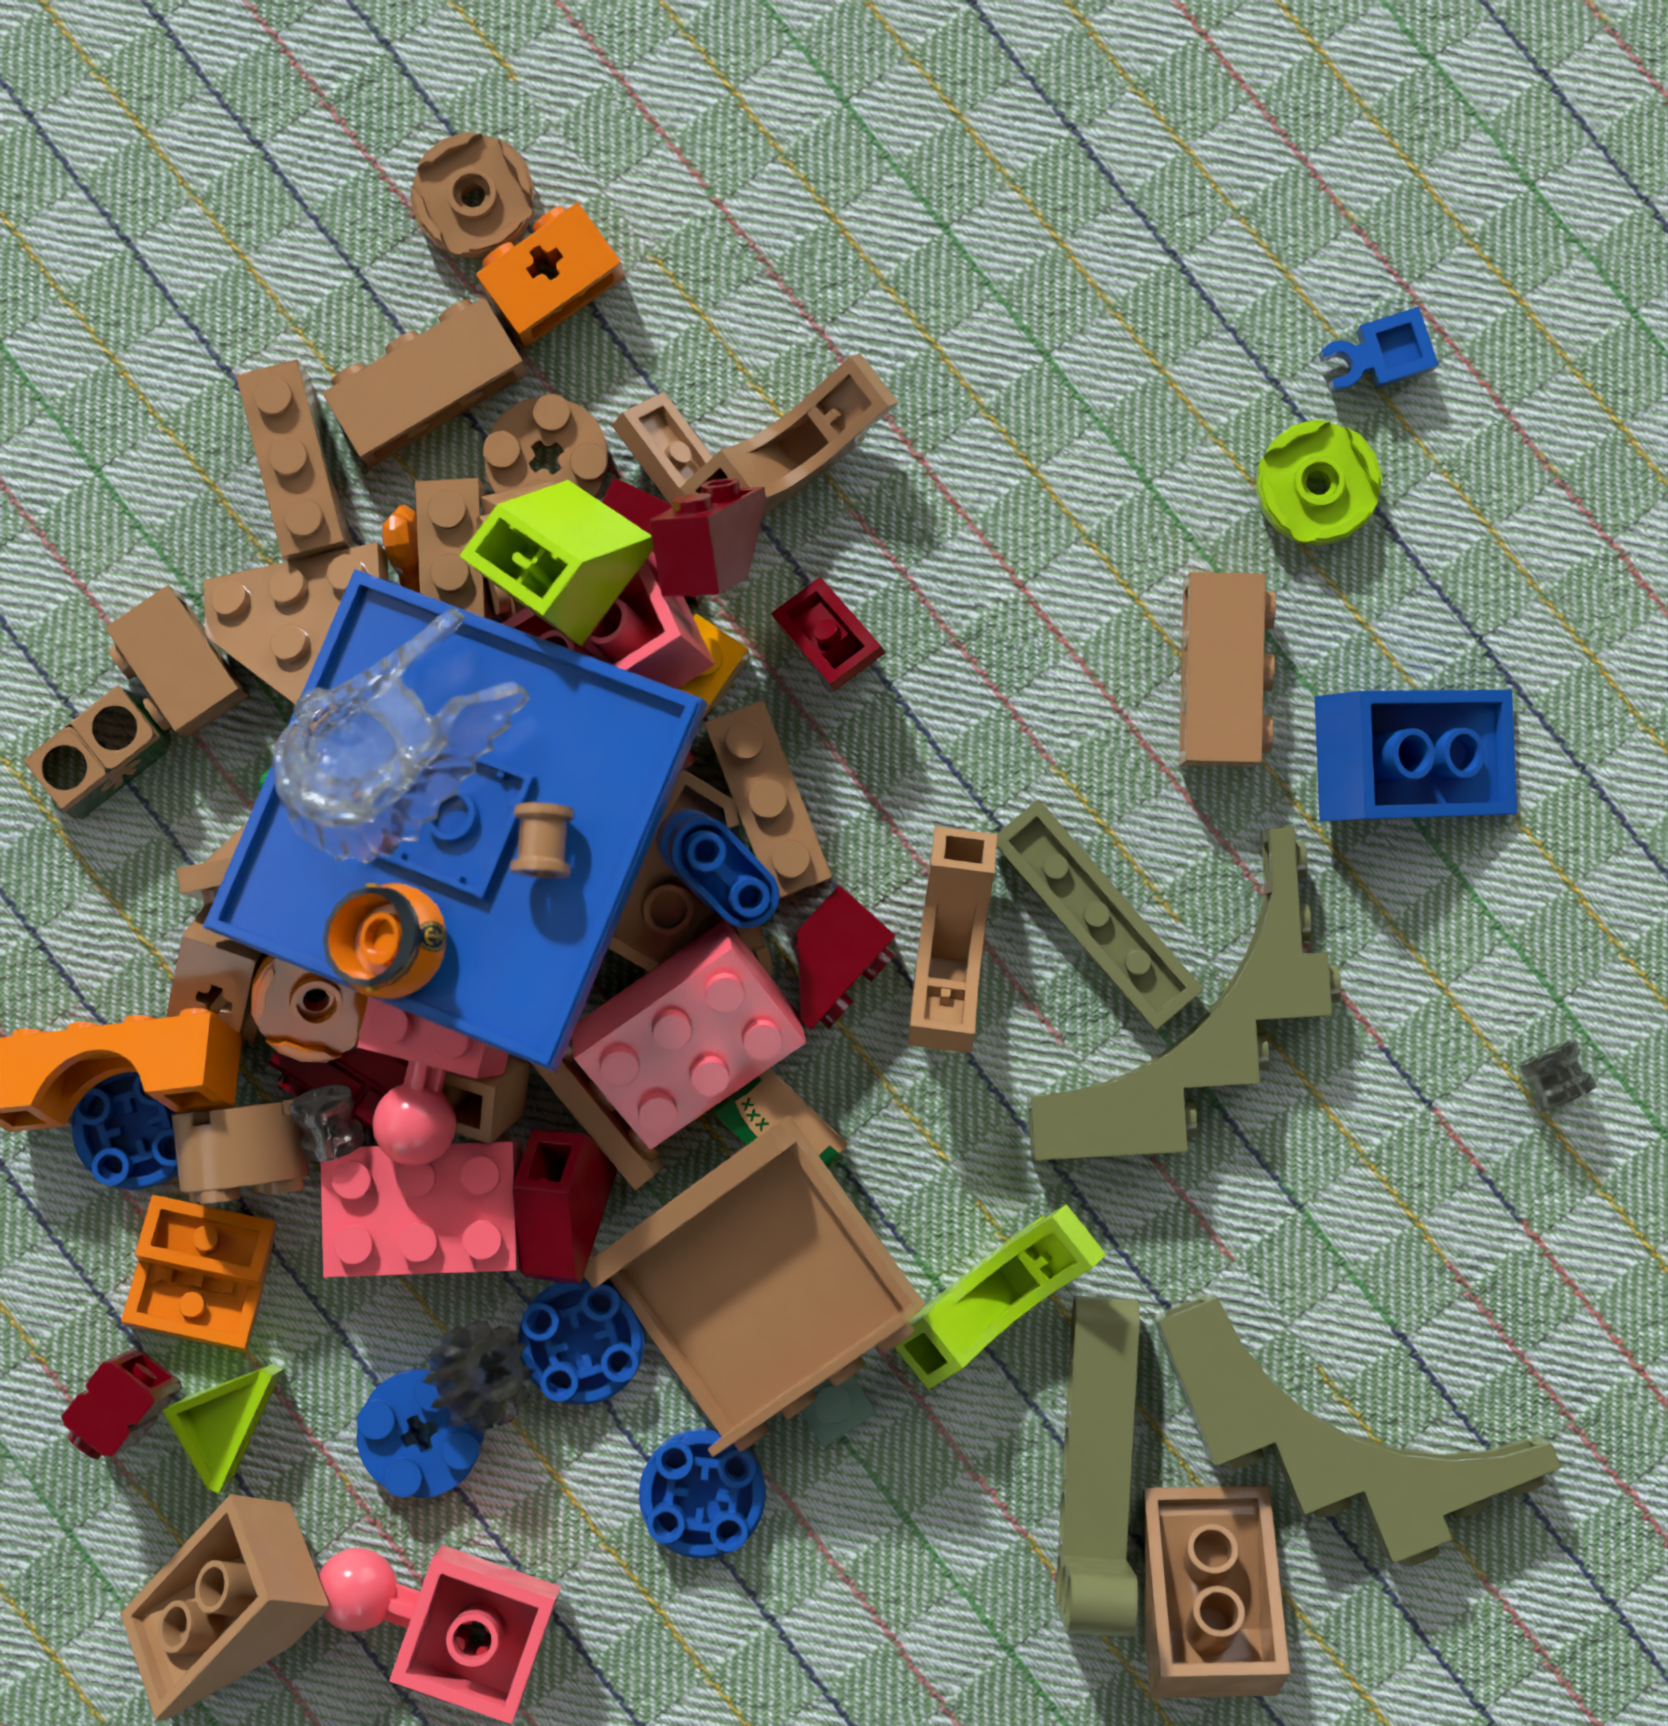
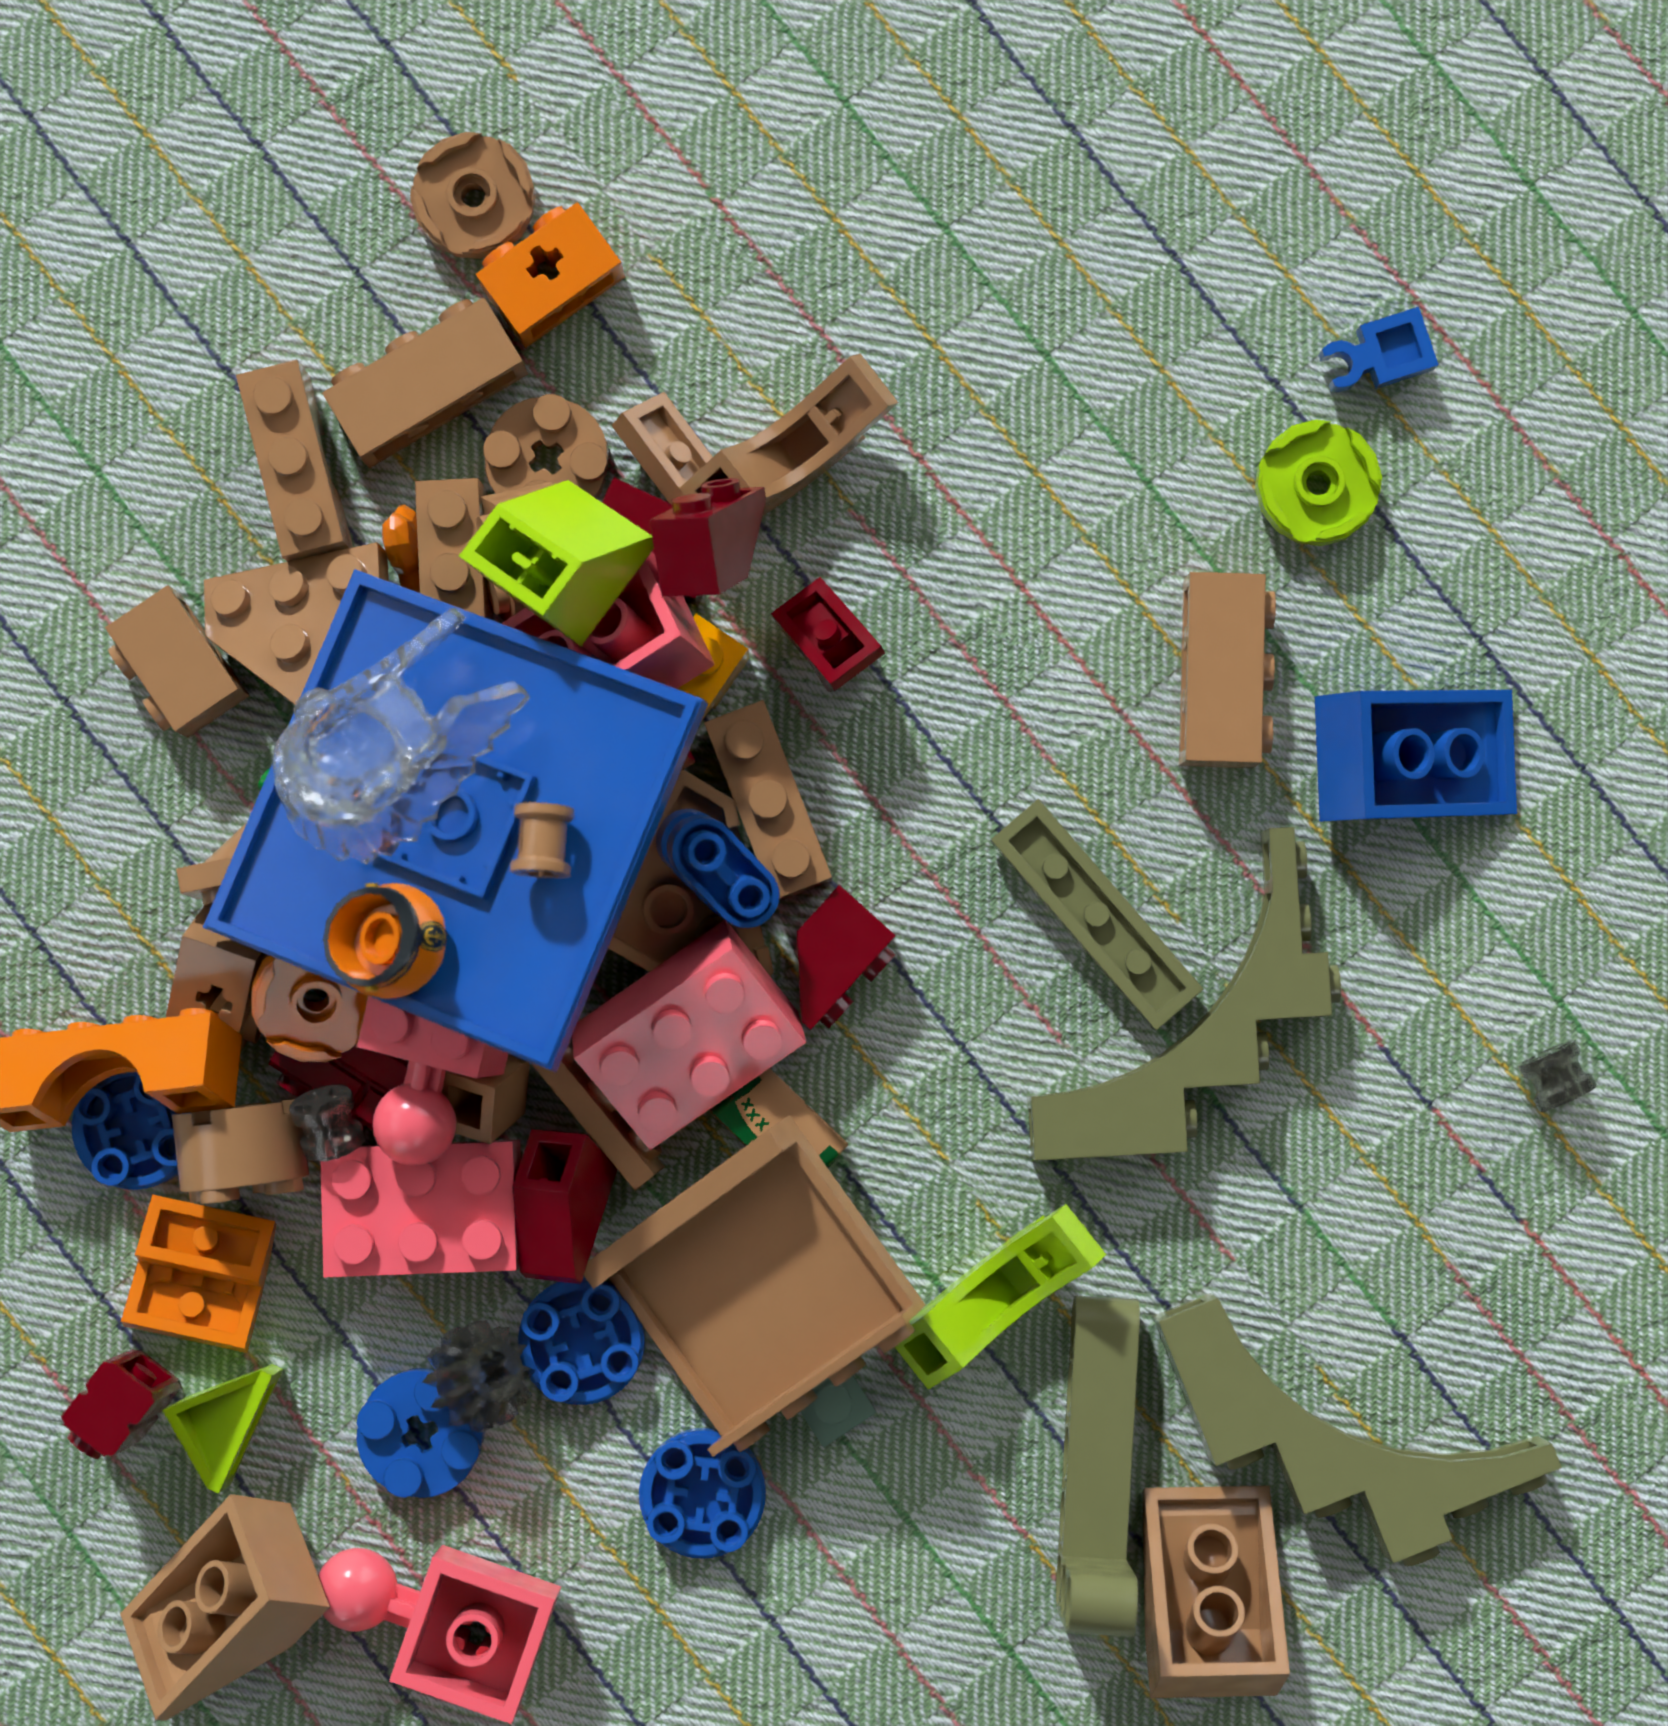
medium nougat piece [22,685,171,821] -> none
medium nougat arch [907,826,997,1053] -> none

